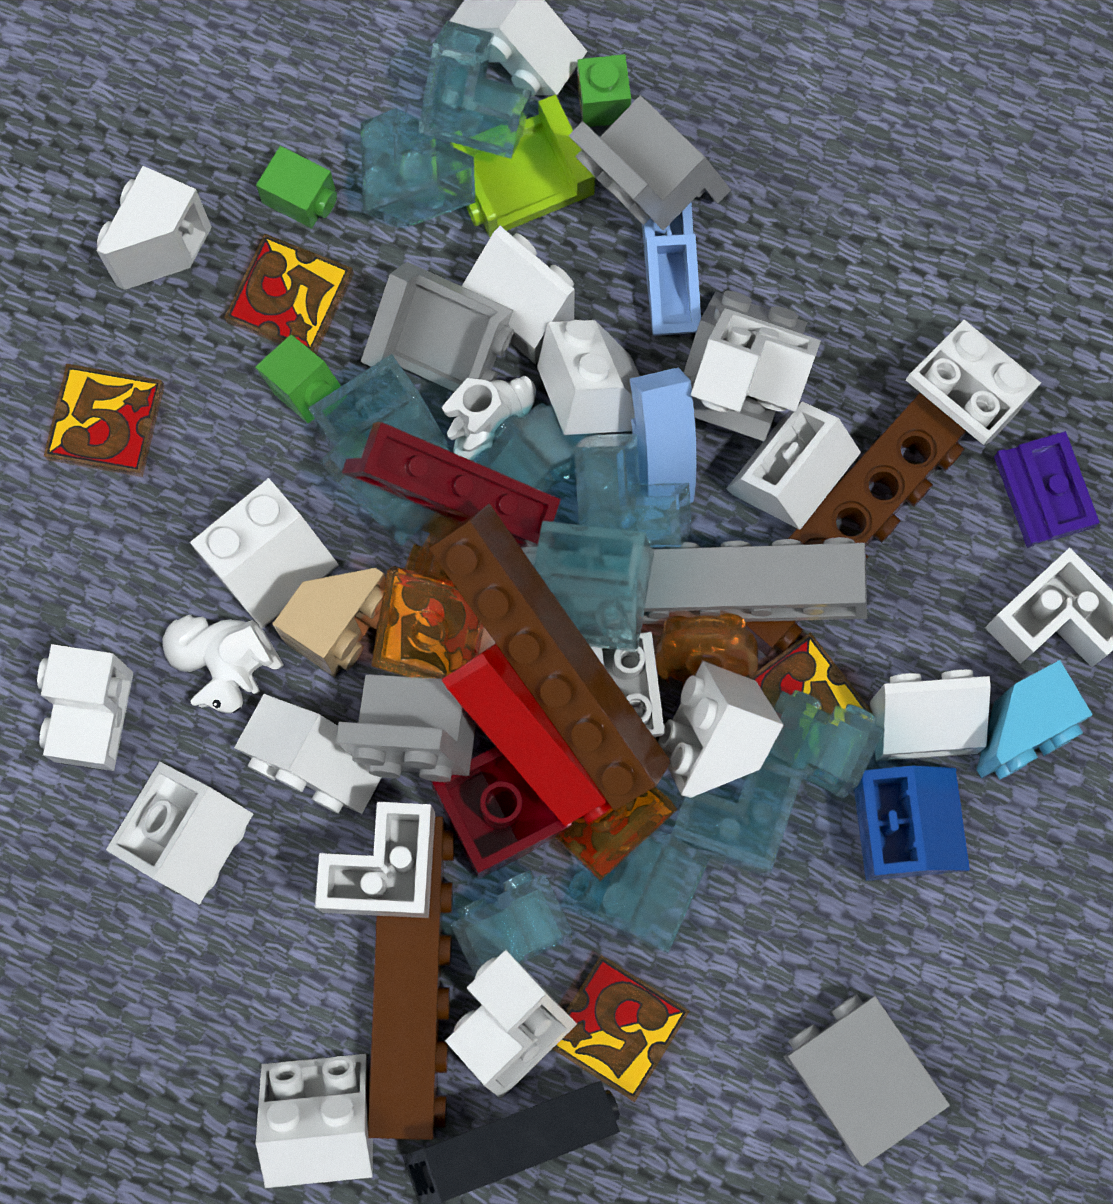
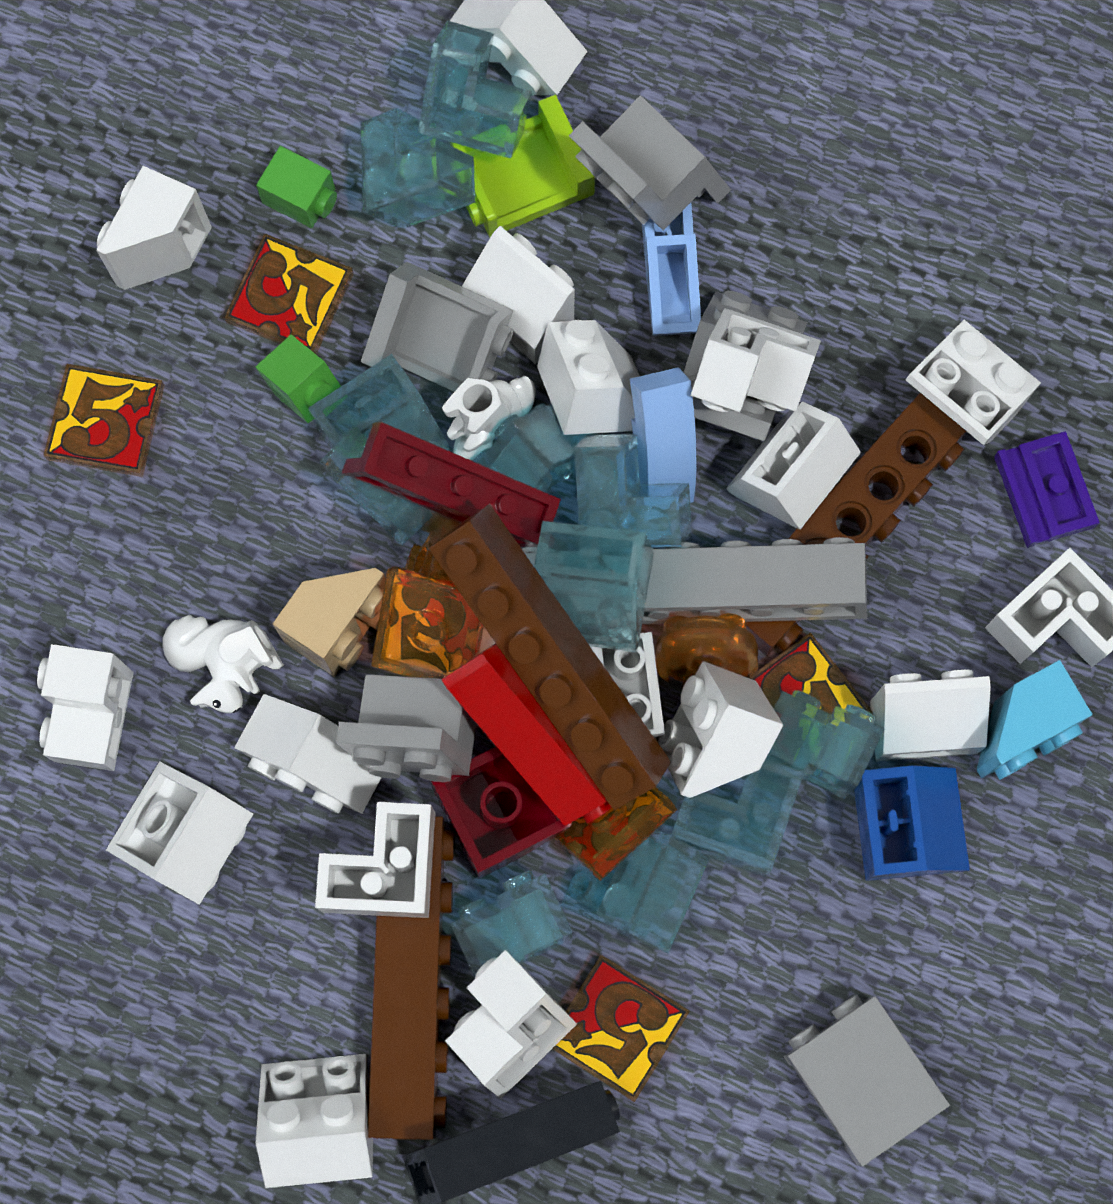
white slope [190,478,339,629] -> none
bright green brick [577,54,631,127] -> none

